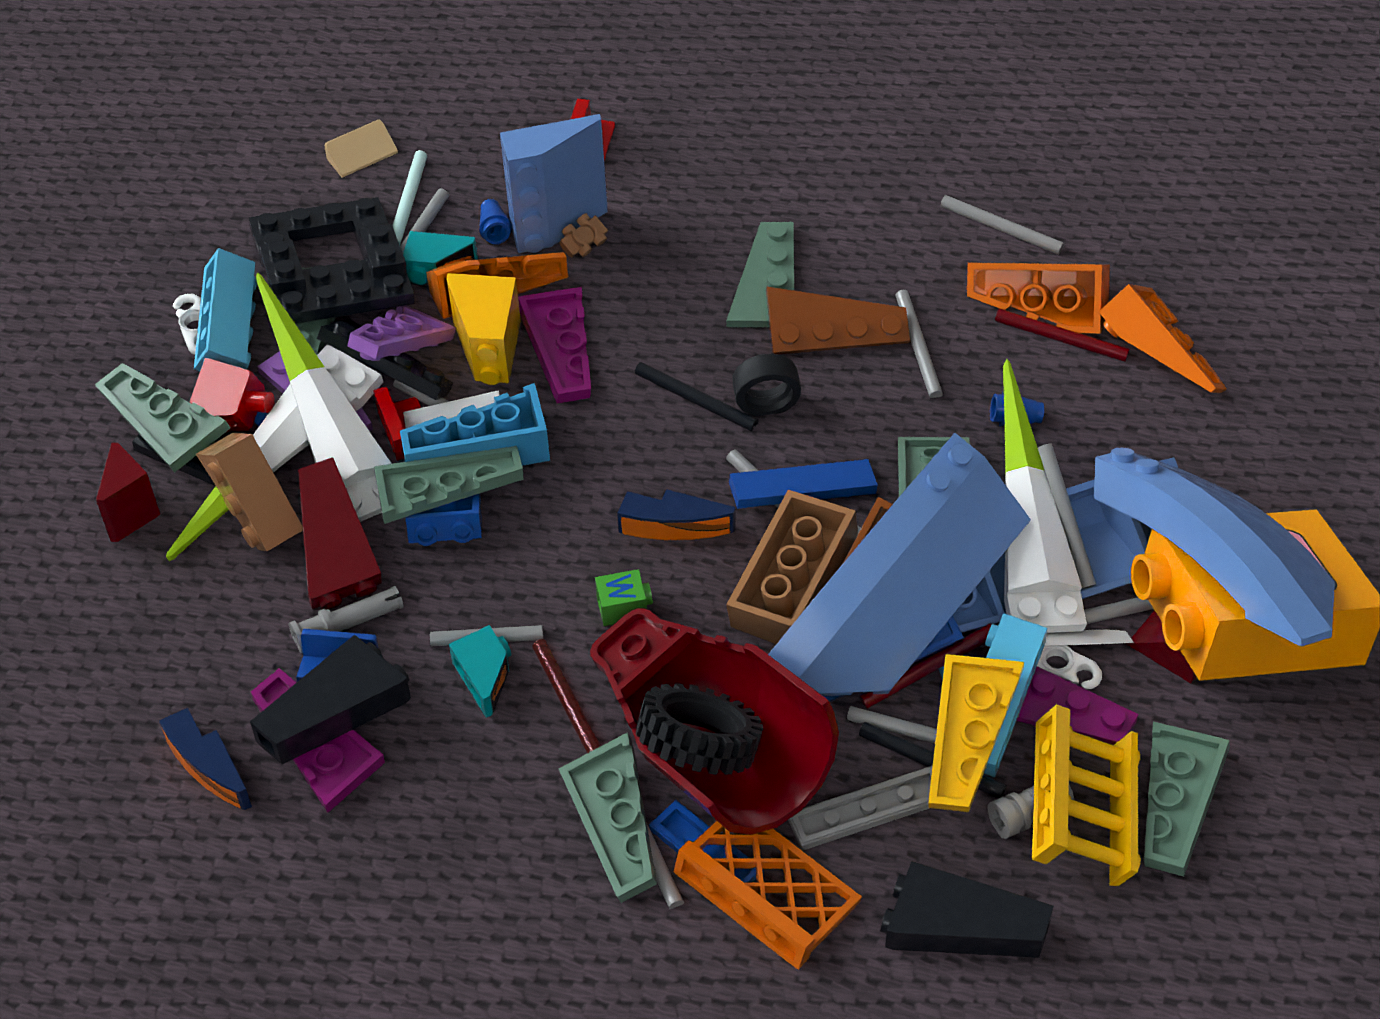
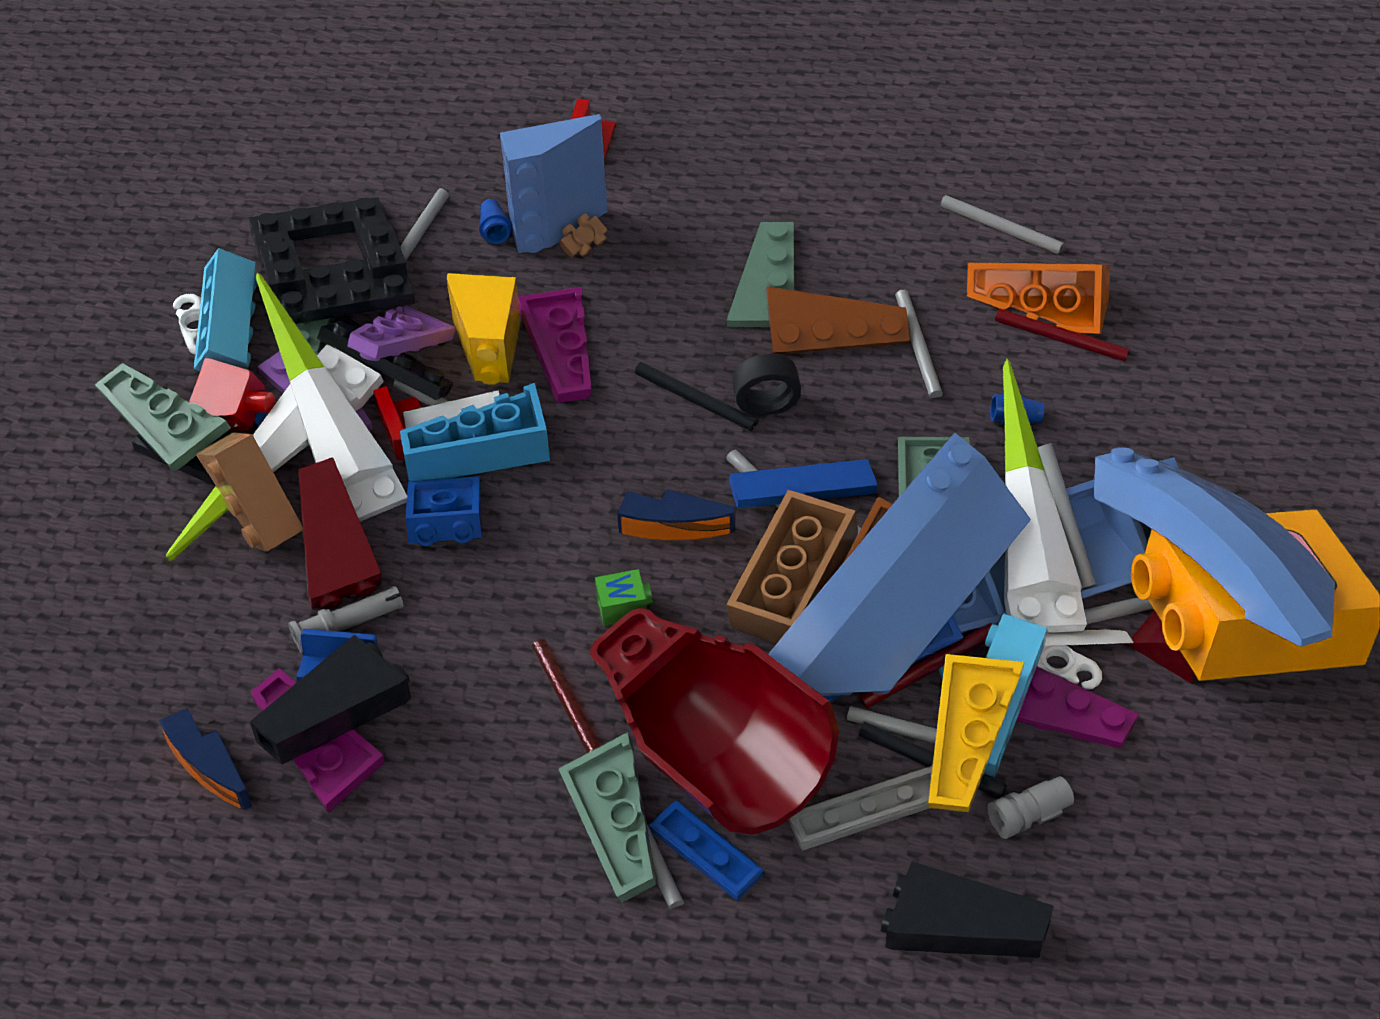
dark red slope [96,443,161,542] -> none
tan slope [324,119,398,178] -> none
sand green wing [374,446,524,524] -> none
light aqua piece [393,150,427,245] -> none
teal slope [403,231,478,285] -> none
orange wedge [426,252,568,319] -> none
light grey bar [430,625,543,647] -> none
teal slope [449,625,512,718] -> none
black tyre [636,683,763,775] -> none
orange fence [674,821,862,970] -> none
yellow fence [1032,704,1141,886] -> none
orange wedge [1099,284,1227,393] -> none
sand green wing [1144,721,1230,877] -> none

